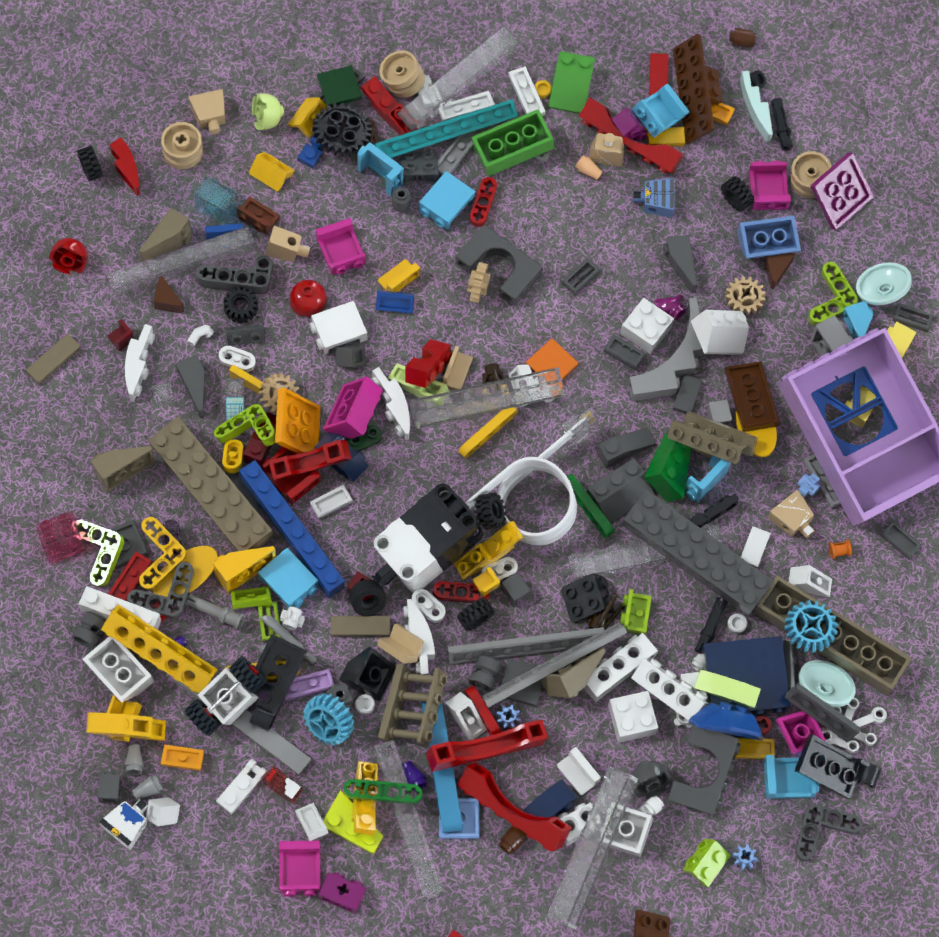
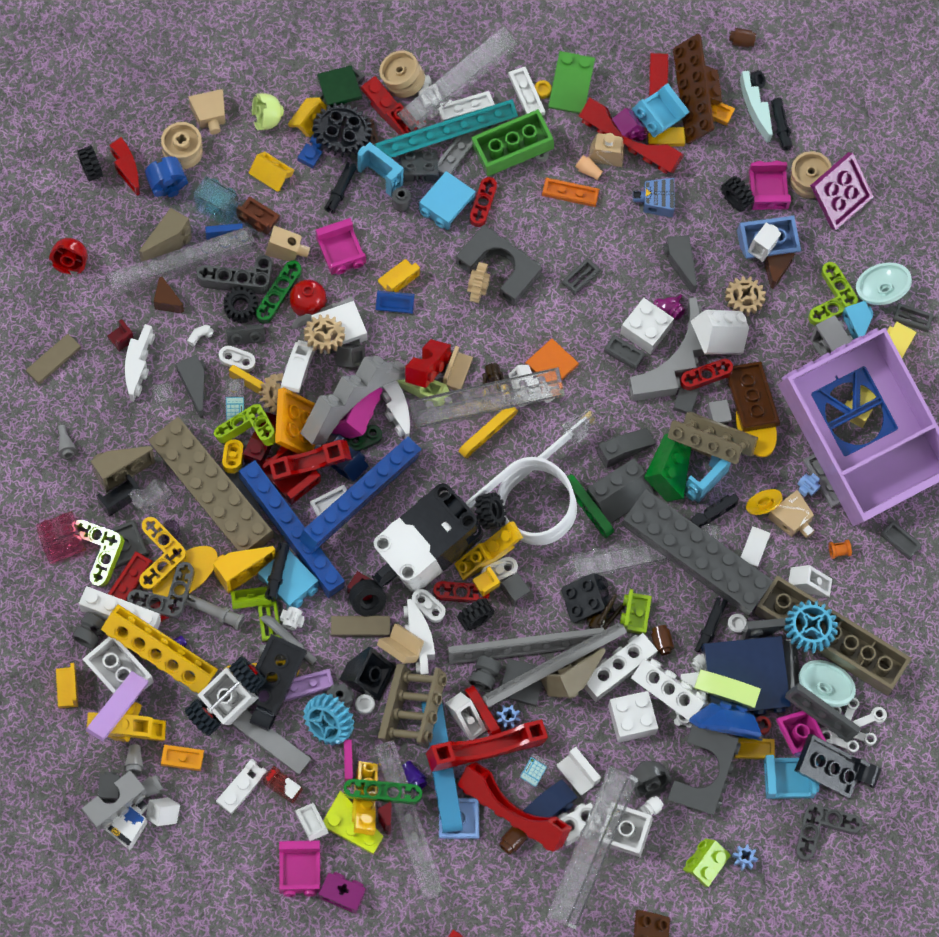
none -> yellow panel [56,663,79,709]
none -> light grey cone [58,425,77,459]
none -> light grey arch [82,770,147,832]
none -> lavender tile [86,671,148,741]
none -> black panel [96,474,141,517]
none -> clear brick [128,479,175,514]
none -> blue brick [145,157,188,198]
none -> green beam [256,261,301,324]
none -> black pin [264,542,290,601]
none -> white slope [280,340,315,393]
none -> light grey piece [292,297,354,329]
none -> blue brick [299,437,422,552]
none -> light grey arch [300,356,405,445]
none -> tan gear [304,314,345,354]
none -> black pin [324,162,357,214]
none -> dark pink tile [344,740,353,782]
none -> dark red slope [378,802,392,835]
none -> slope [518,753,550,793]
none -> orange tile [542,178,600,207]
none -> reddish brown brick [651,625,675,656]
none -> red beam [681,359,733,390]
none -> dark grey wing [742,618,785,640]
none -> yellow dish [746,489,783,515]
none -> white brick [748,223,781,262]

